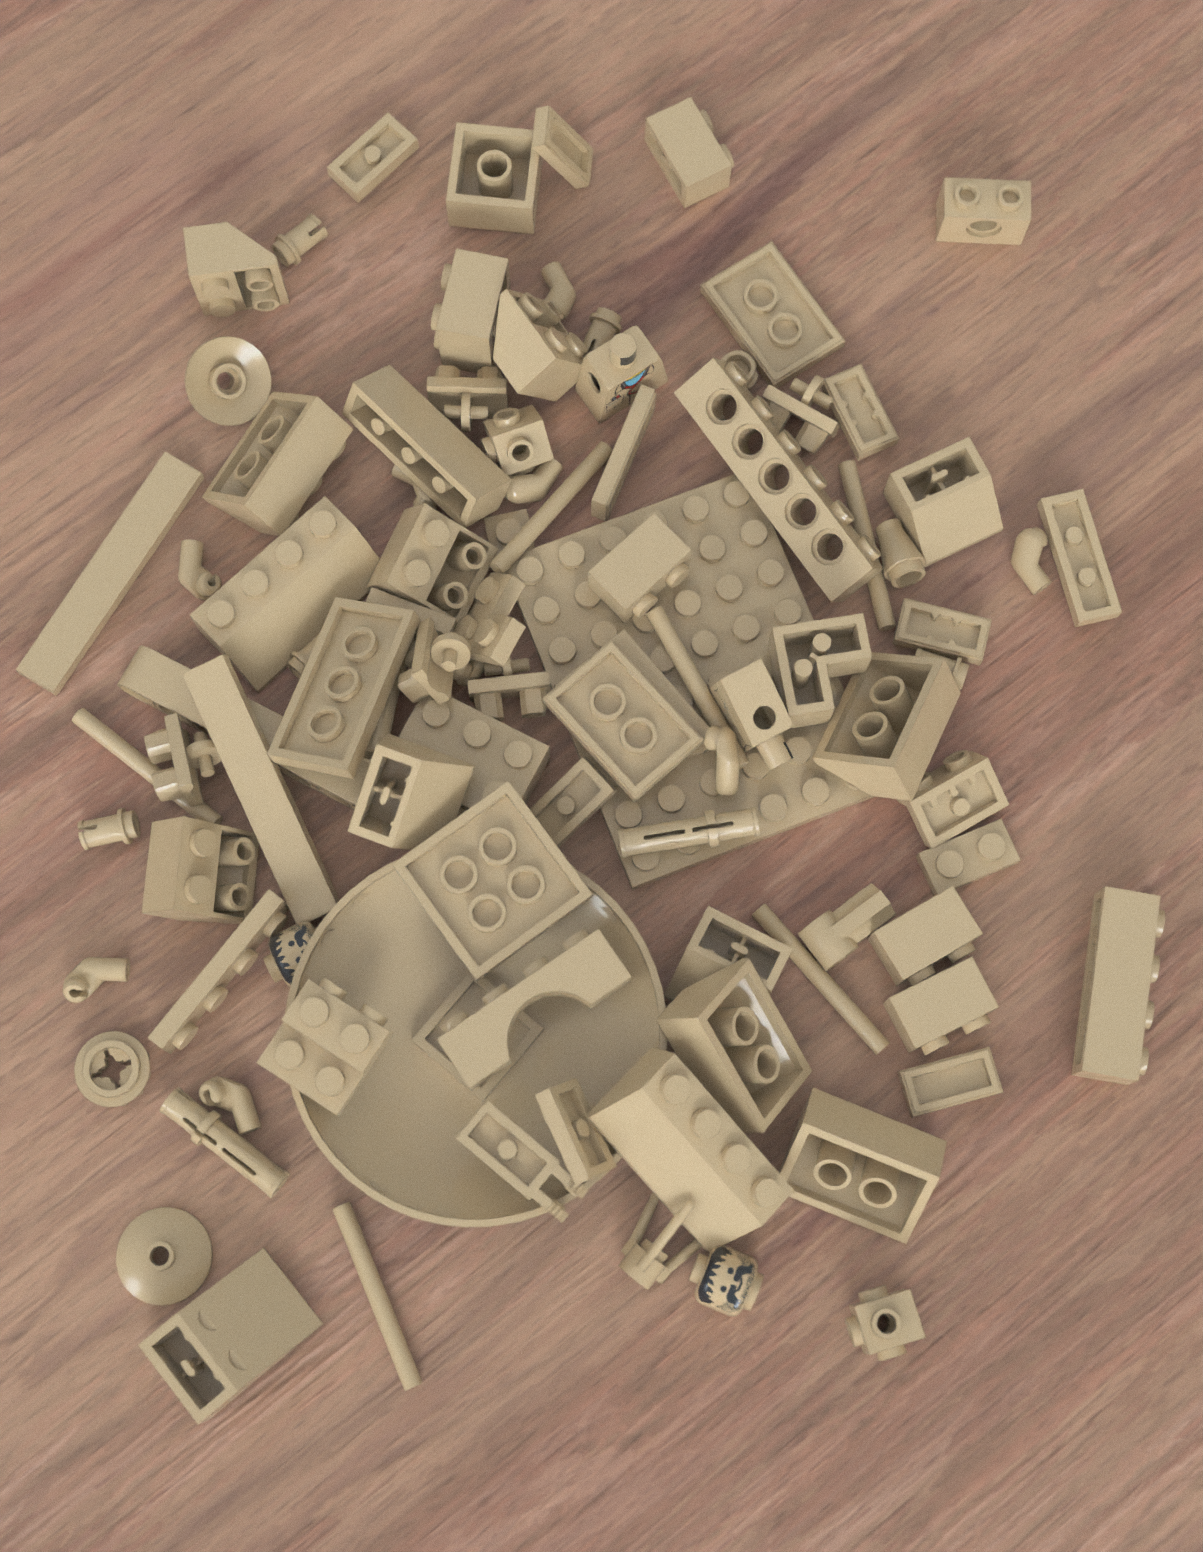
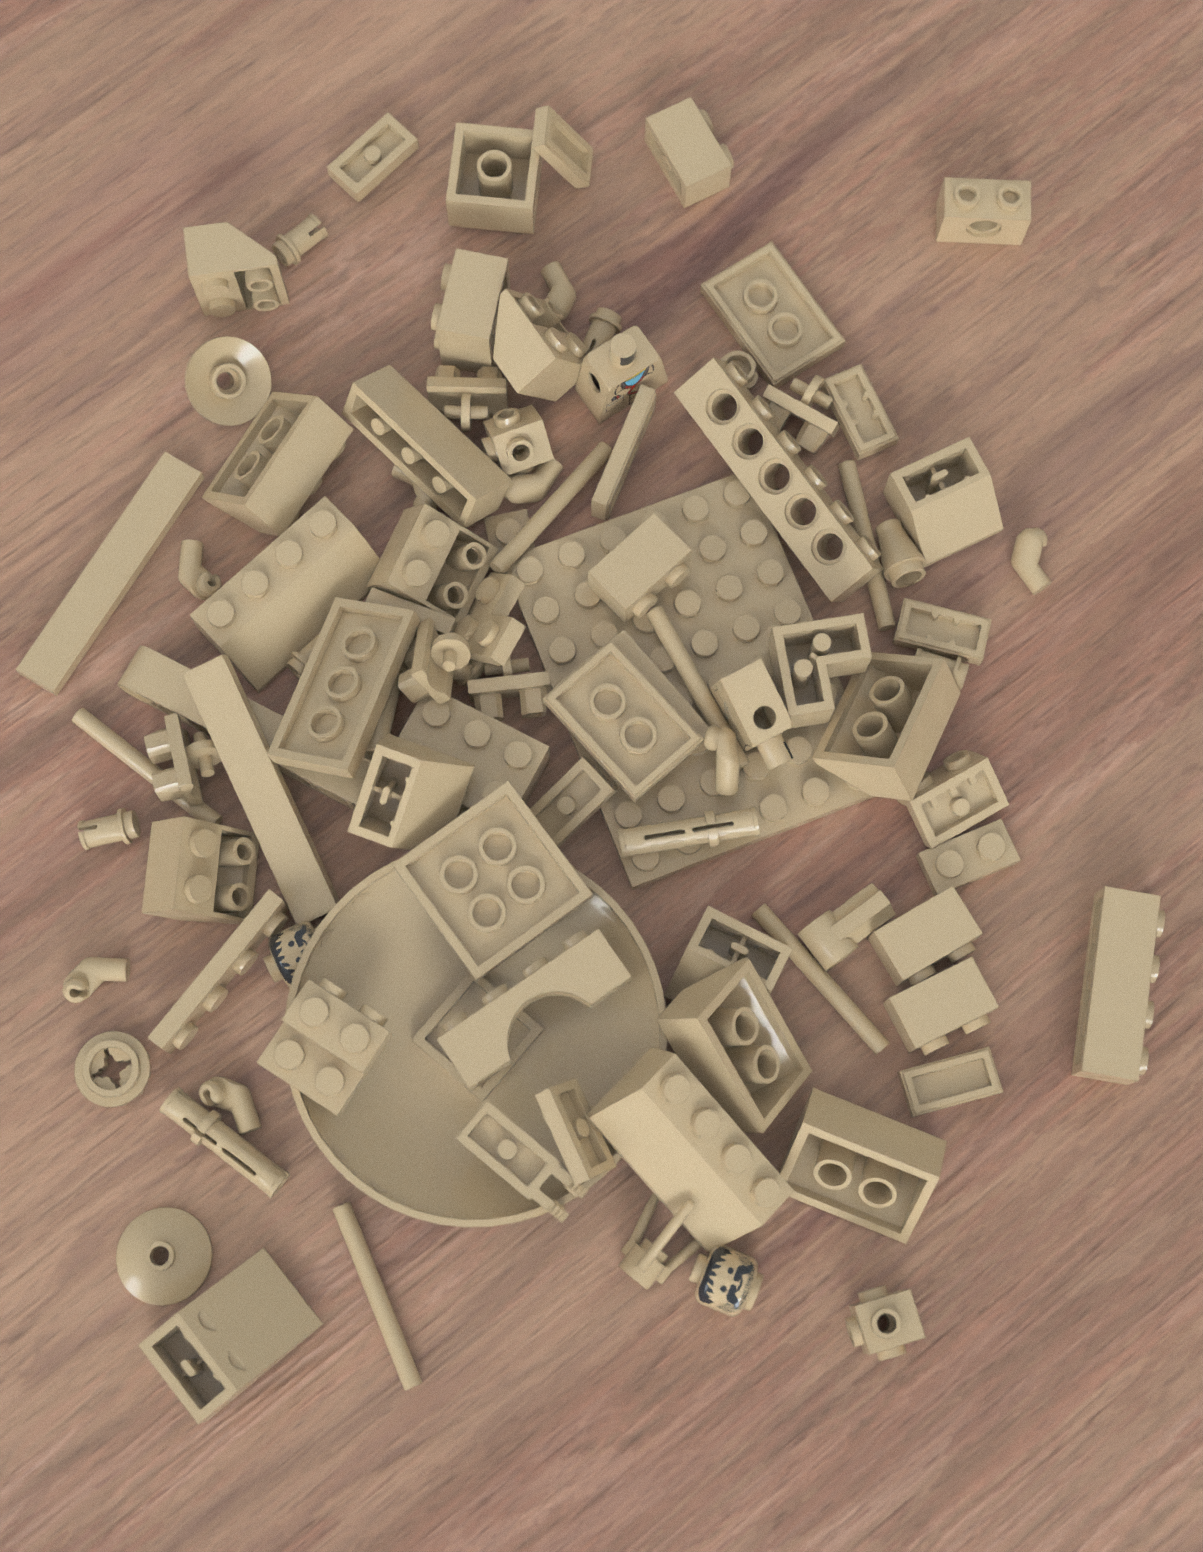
tan plate [1037,489,1122,627] -> none

